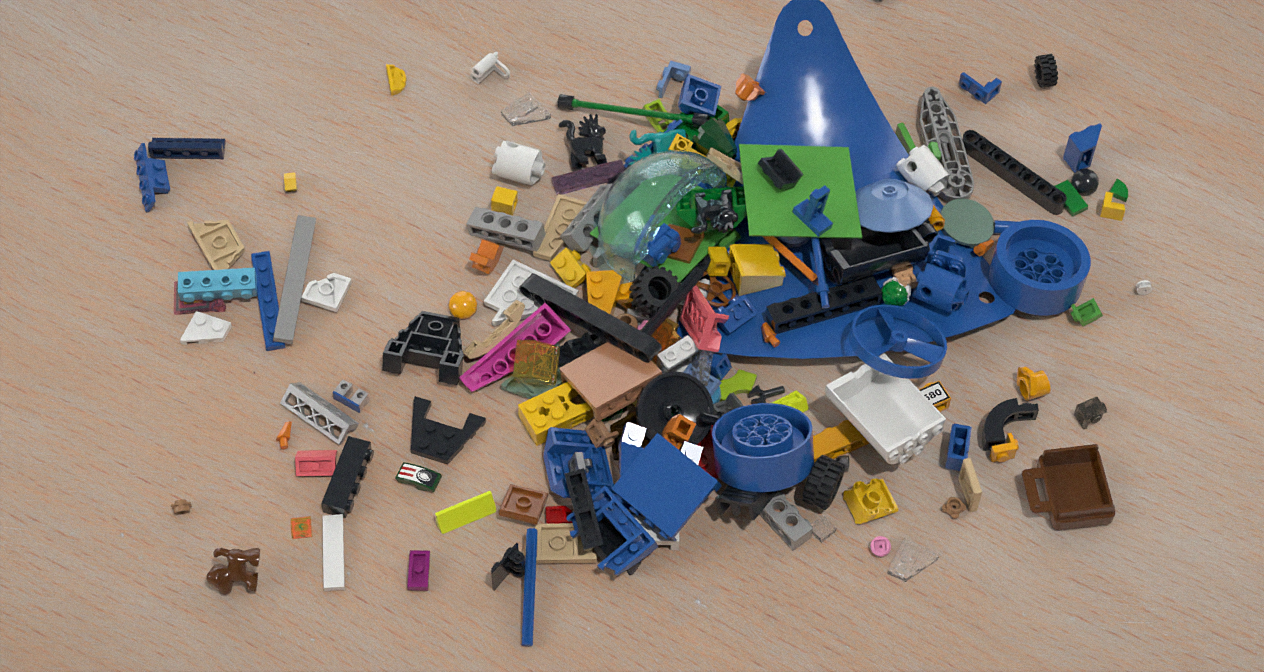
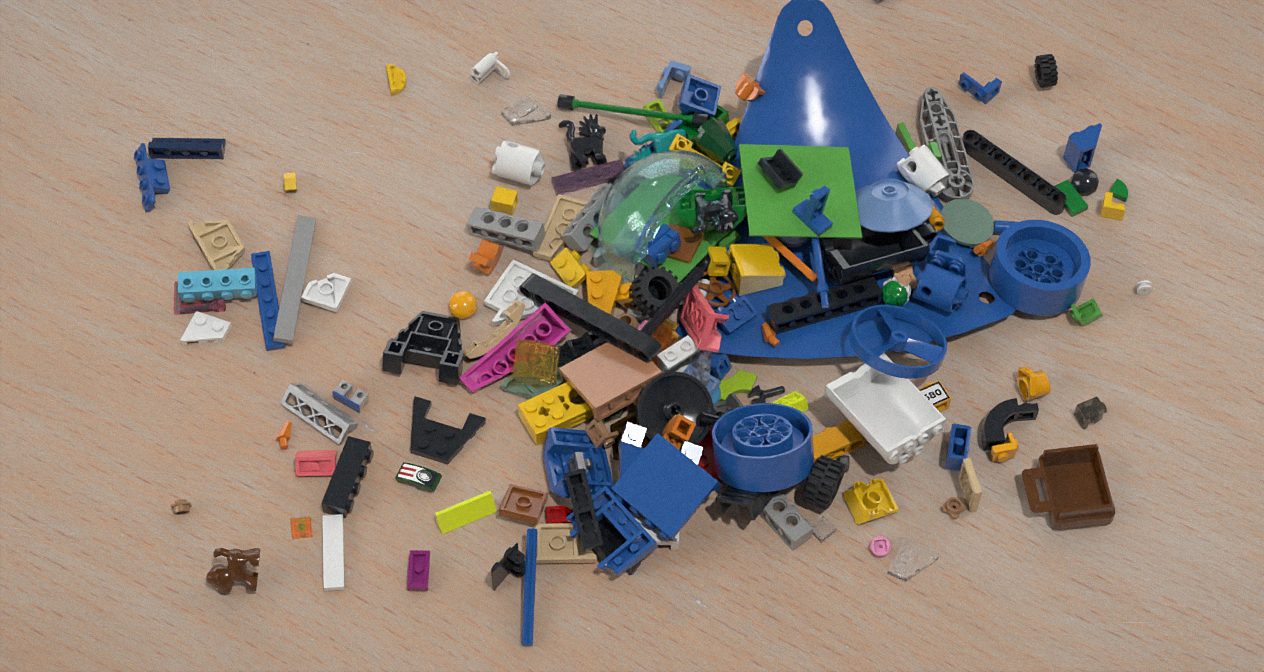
tan wing [706,148,743,184] -> none

